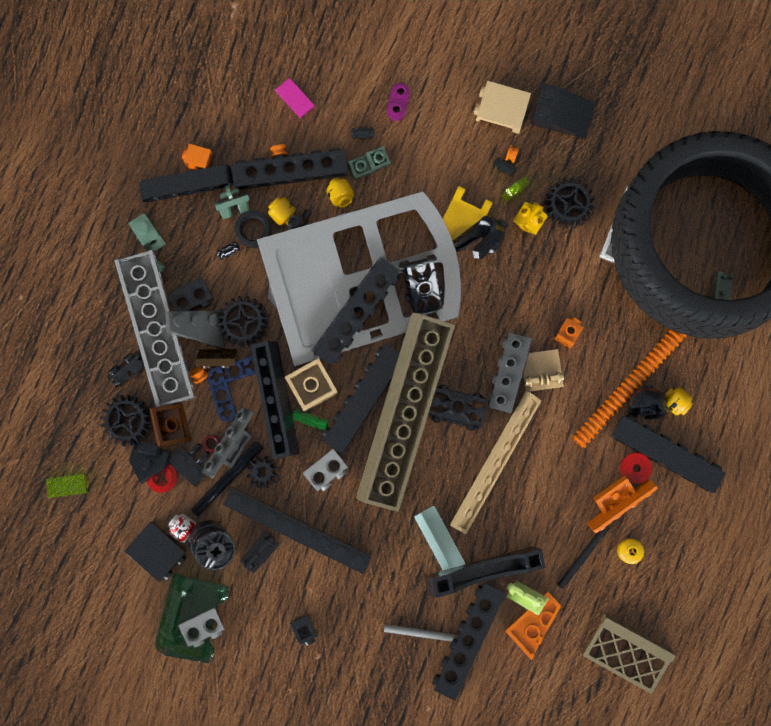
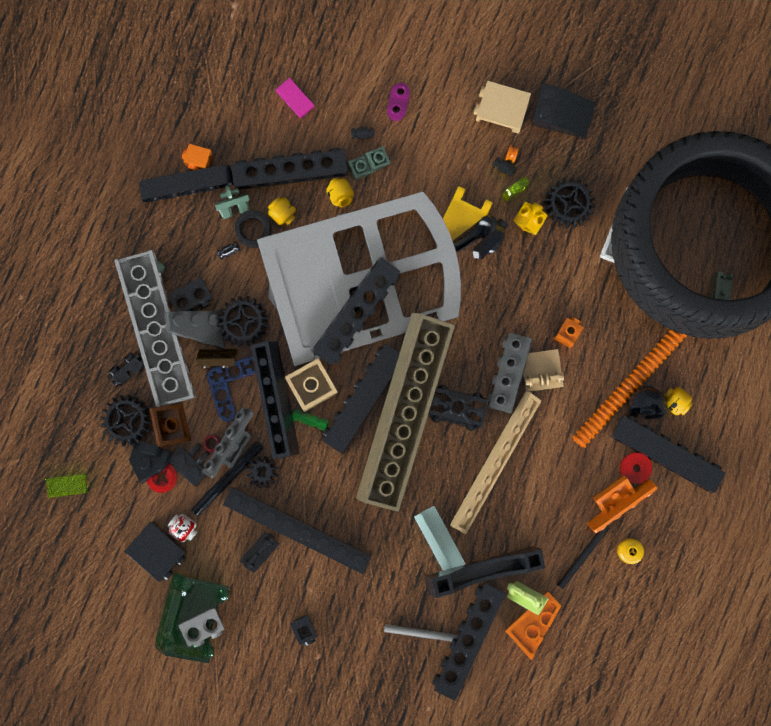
sand green torso [128,213,166,251] -> none
black wheel [188,520,235,570] -> none
orange bush [189,366,209,384] -> none
orange bush [270,144,288,158] -> none
black piece [288,209,312,230] -> none
light grey brick [303,449,348,492] -> none
black piece [399,254,443,314] -> none
dark tan fence [583,613,676,694] -> none

